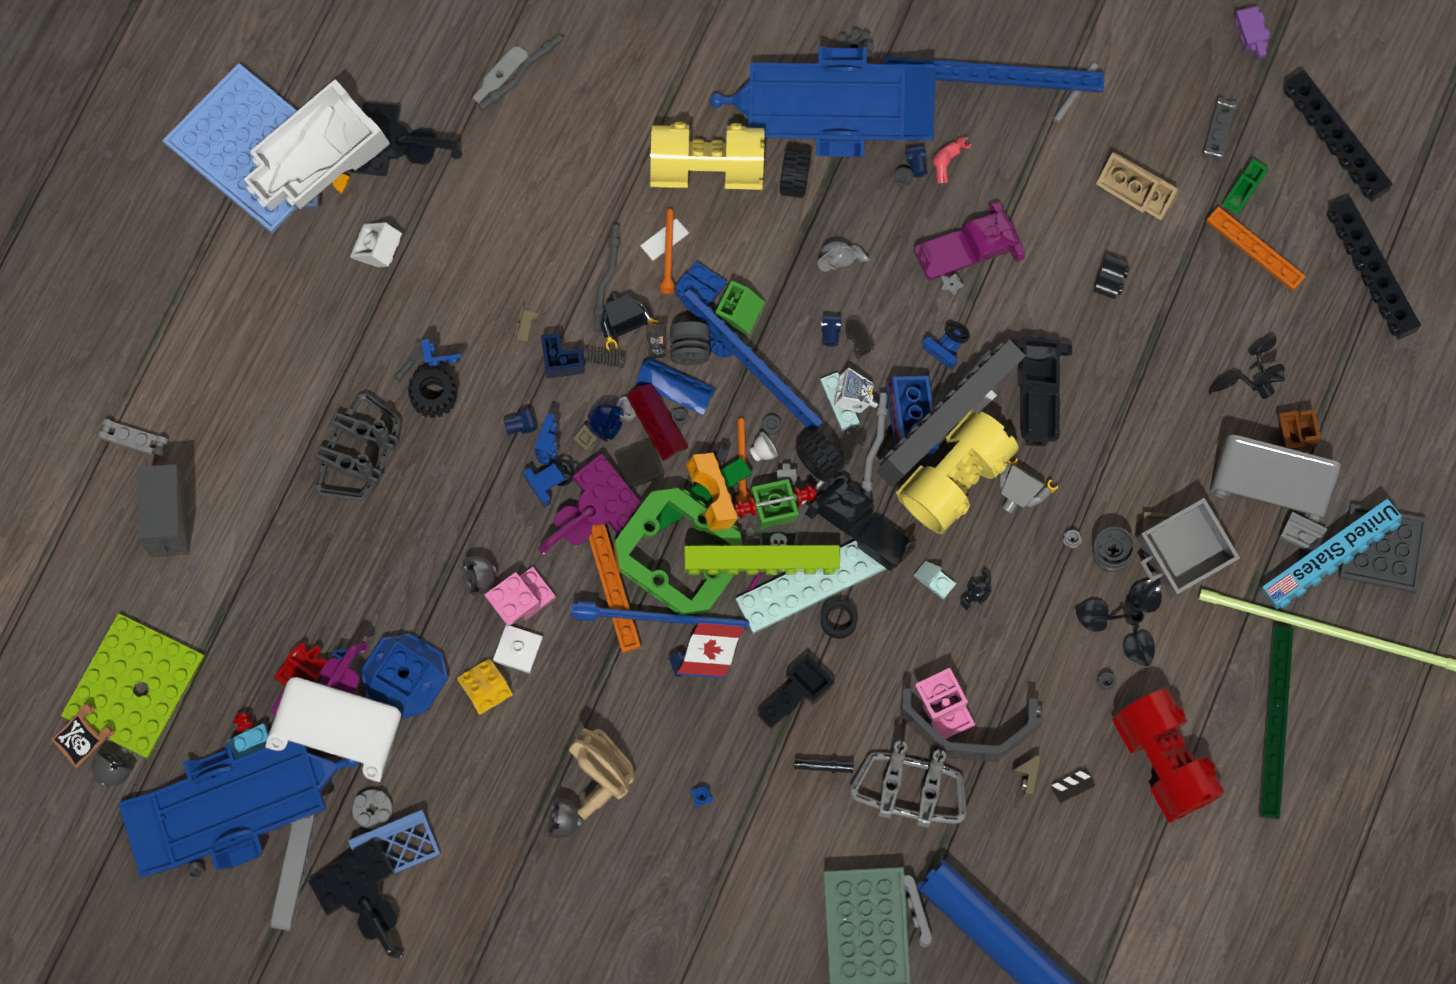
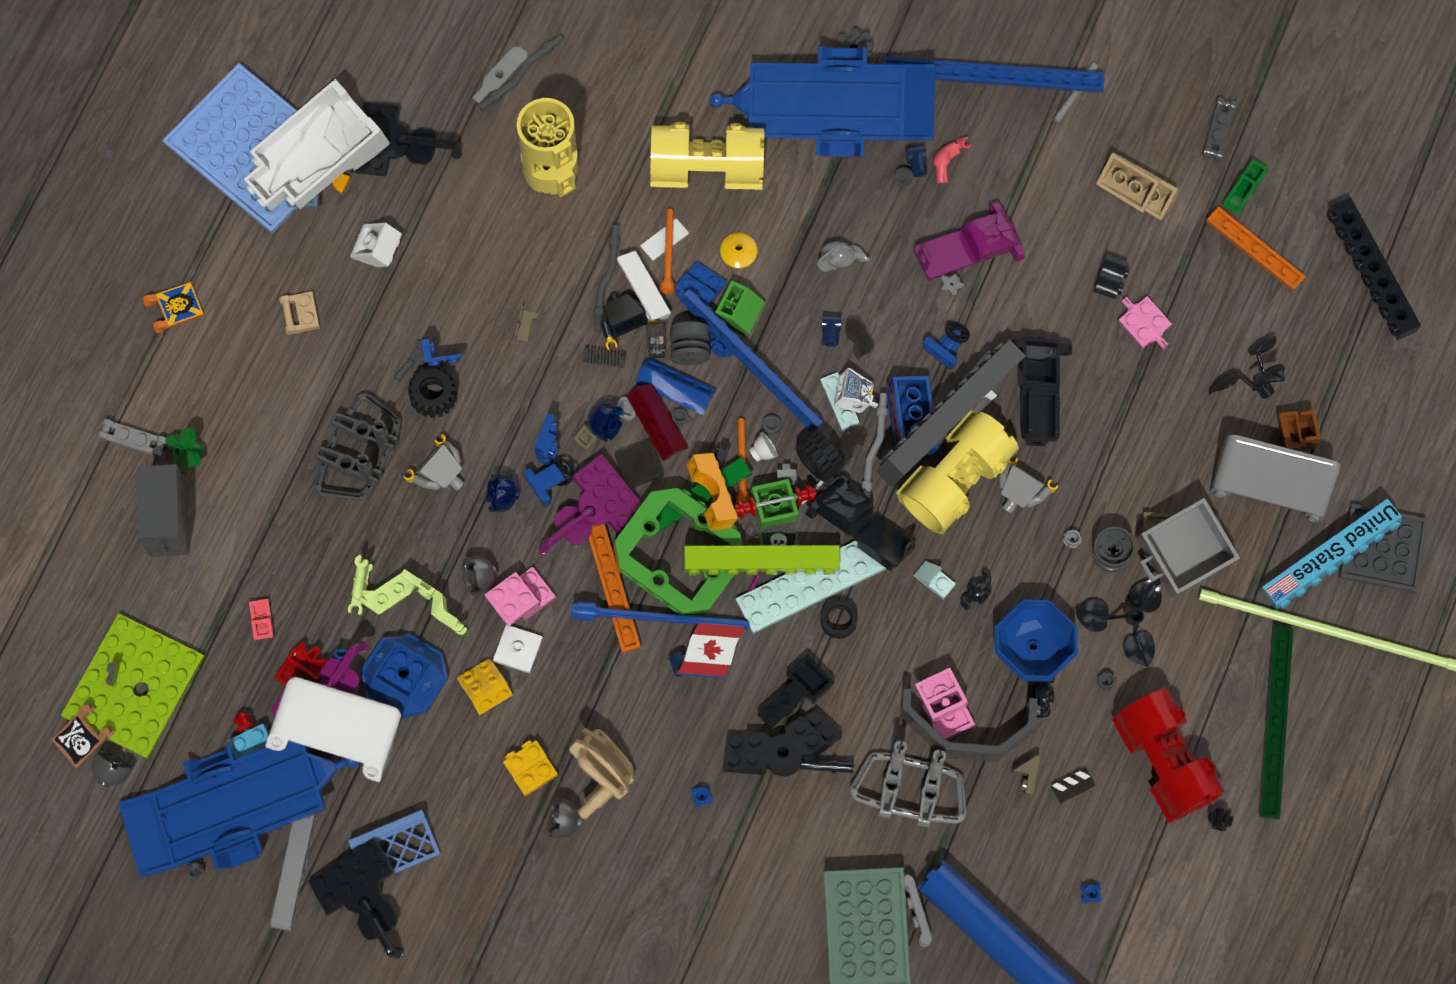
light grey plate [352,790,393,830] -> none
dark blue piece [503,409,537,435] -> none
dark blue brick [541,333,584,379] -> none
black tyre [779,149,811,198] -> none
medium lavender hinge [1234,6,1270,60] -> none
light grey plate [1280,512,1327,553] -> none
black brick [1283,70,1393,202] -> none
none -> dark grey tile [106,662,120,686]
none -> flag [143,282,204,333]
none -> green plant [166,428,203,473]
none -> coral slope [249,599,274,640]
none -> tan plate [279,291,320,334]
none -> yellowish green piece [348,555,467,635]
none -> light grey torso [404,434,464,491]
none -> clear blue cylinder [487,474,520,512]
none -> yellow plate [503,740,558,797]
none -> light yellow cylinder [517,98,579,198]
none -> white panel [617,251,671,324]
none -> yellow dish [720,233,757,269]
none -> black plate [723,707,842,777]
none -> blue rock [994,599,1078,682]
none -> black piece [1033,677,1055,718]
none -> blue plate [1081,883,1102,904]
none -> bright pink plate [1118,296,1172,349]
none -> black gear [1208,808,1234,831]

